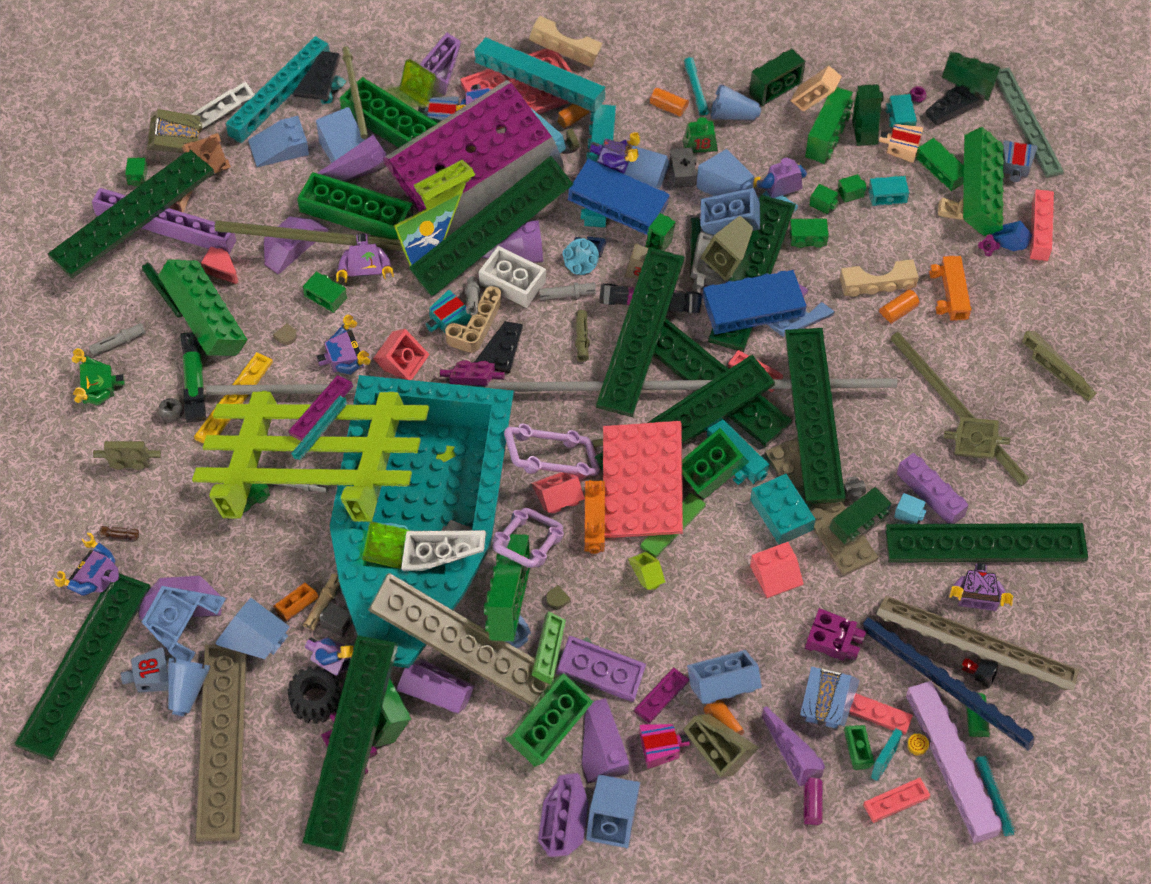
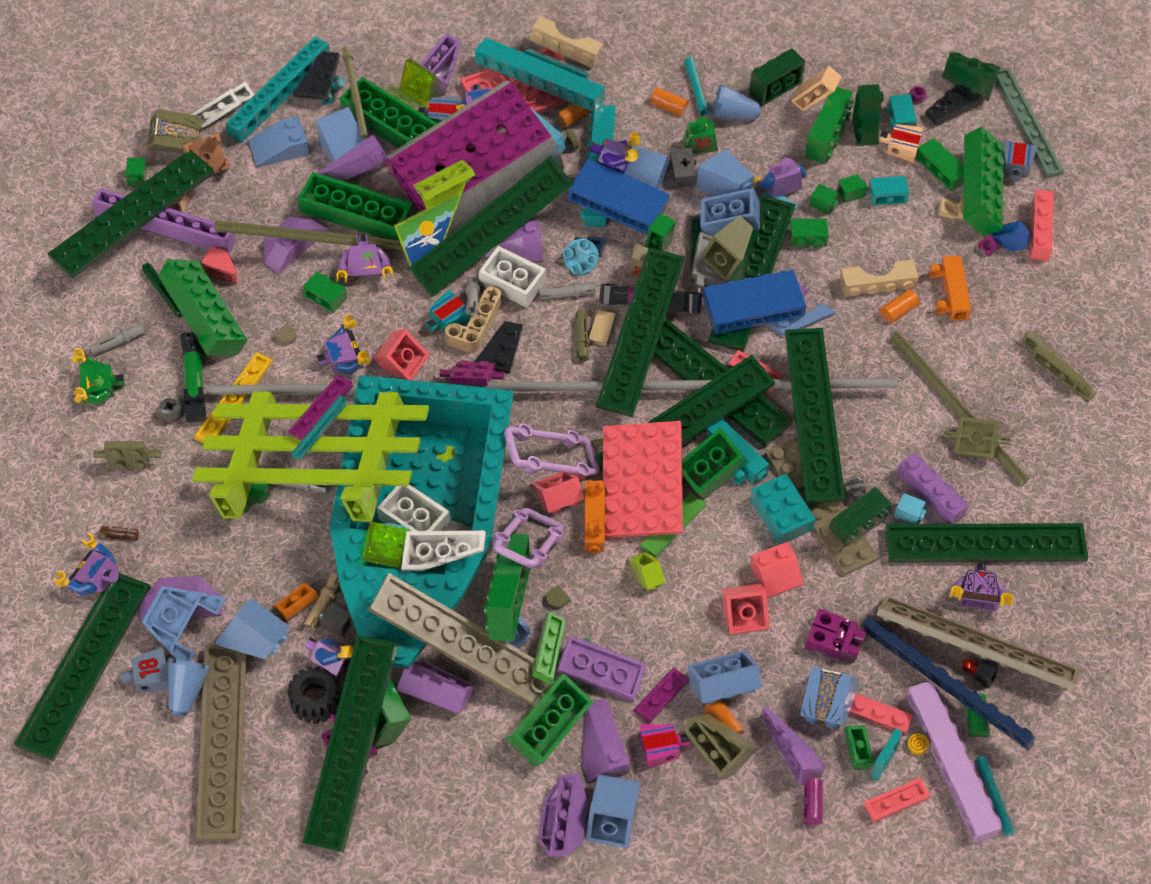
none -> white brick [377,485,450,531]
none -> teal axle [524,48,590,79]
none -> tan tile [589,310,616,347]
none -> coral slope [722,584,770,635]

